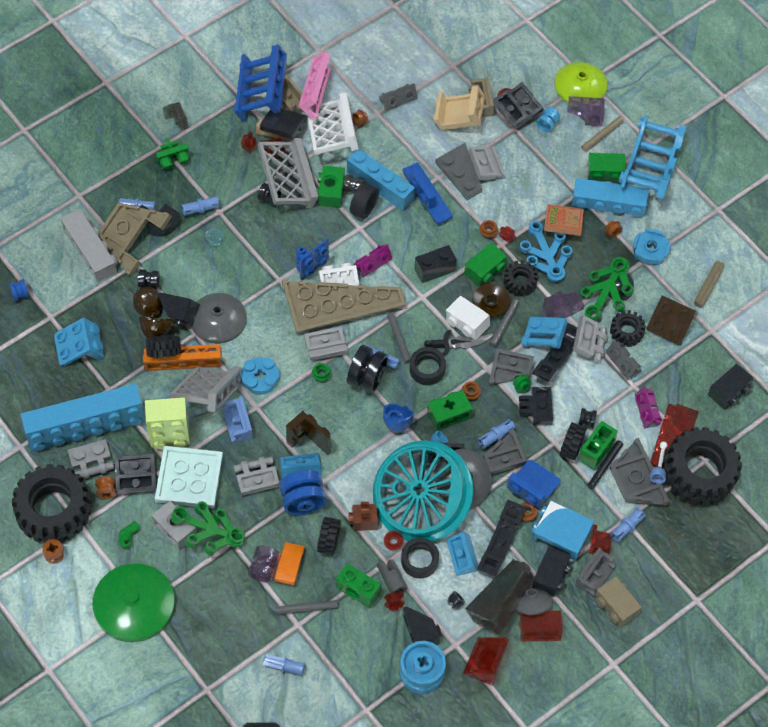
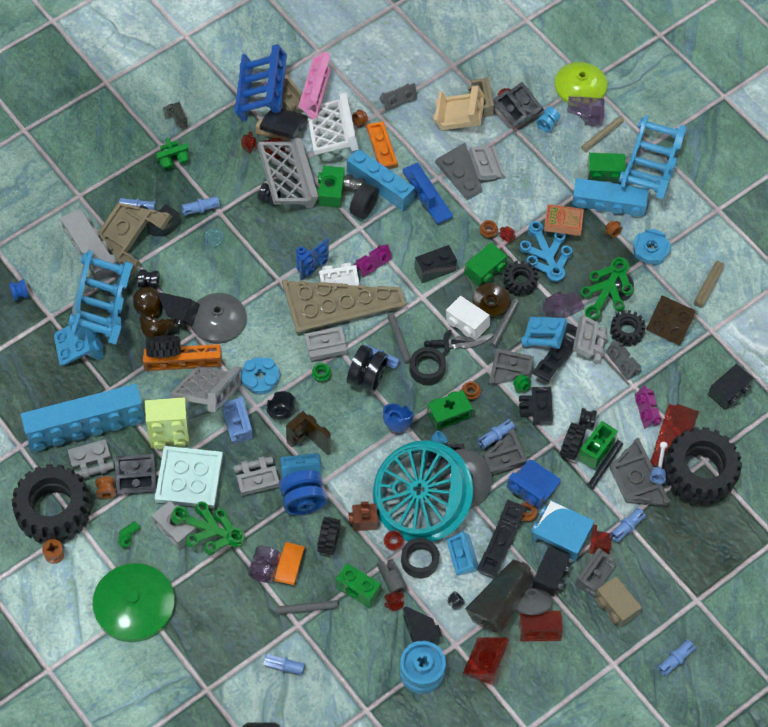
none -> dark azure fence [68,249,133,344]
none -> black hair [266,391,296,421]
none -> orange tile [366,121,398,169]
none -> medium blue pin [657,640,696,676]

